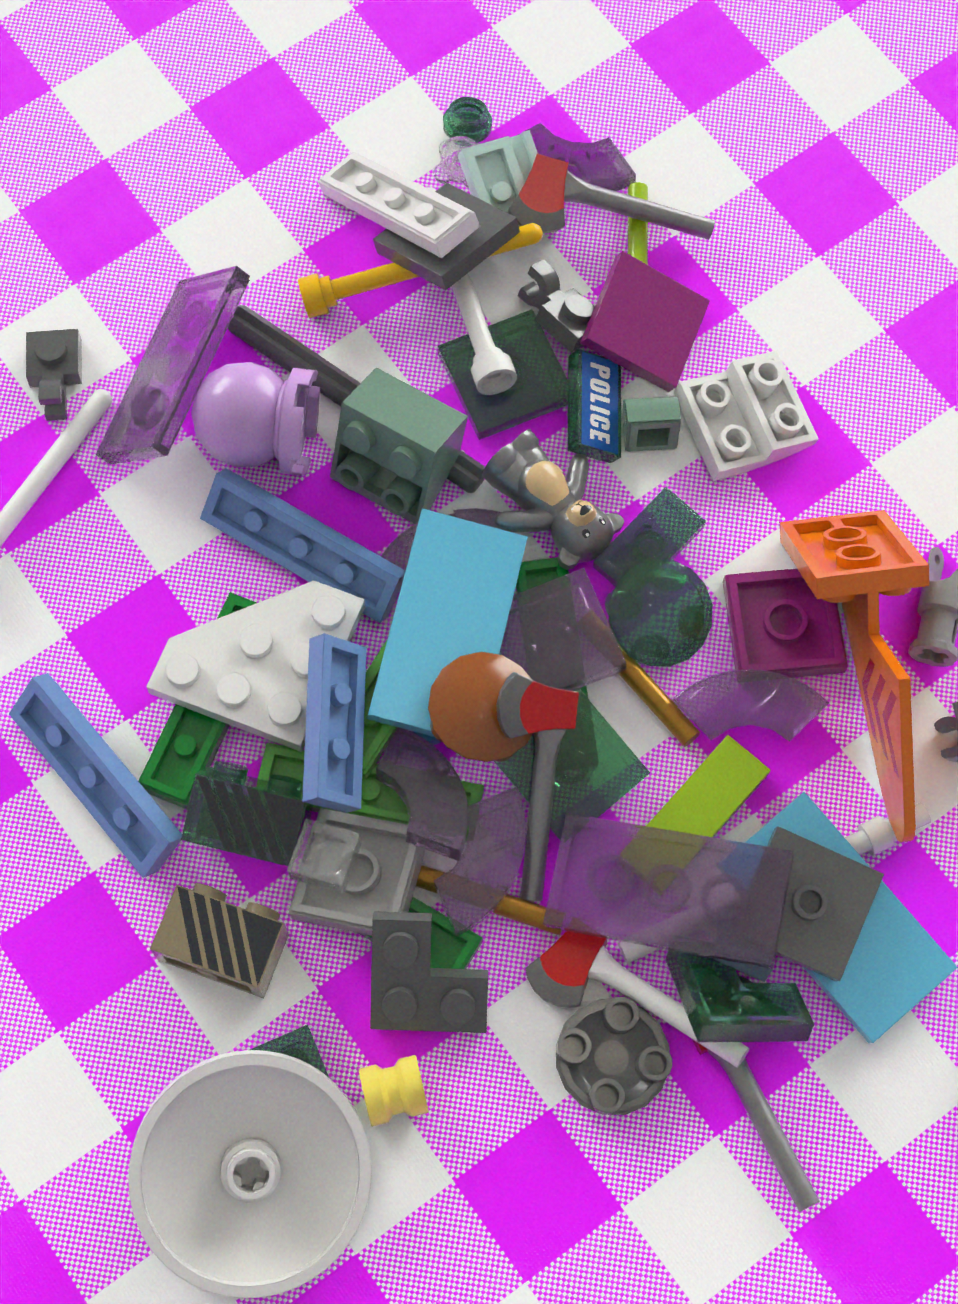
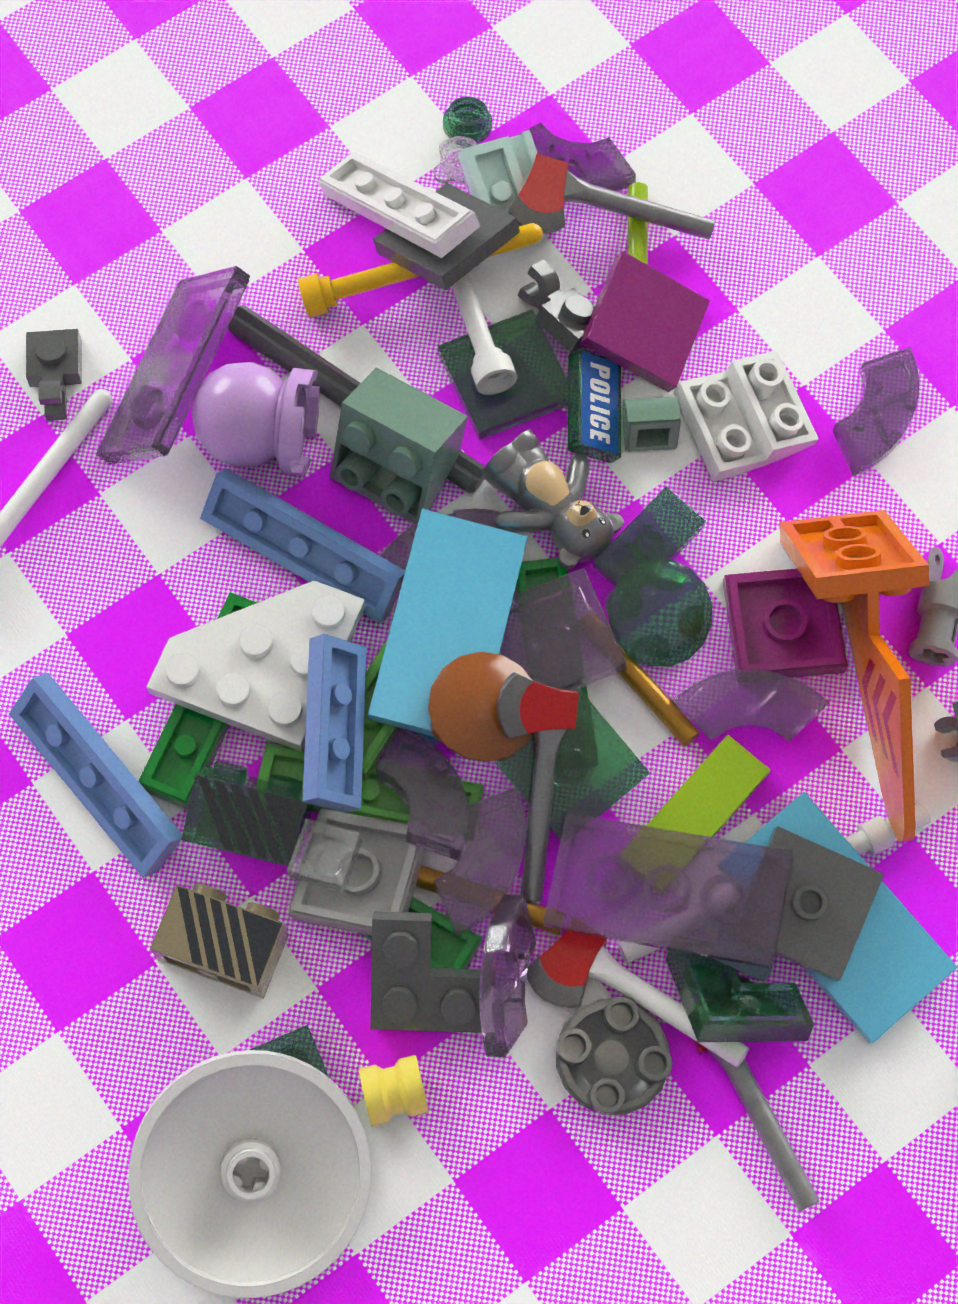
none -> clear purple tile [479,895,536,1058]
none -> clear purple tile [832,347,919,476]

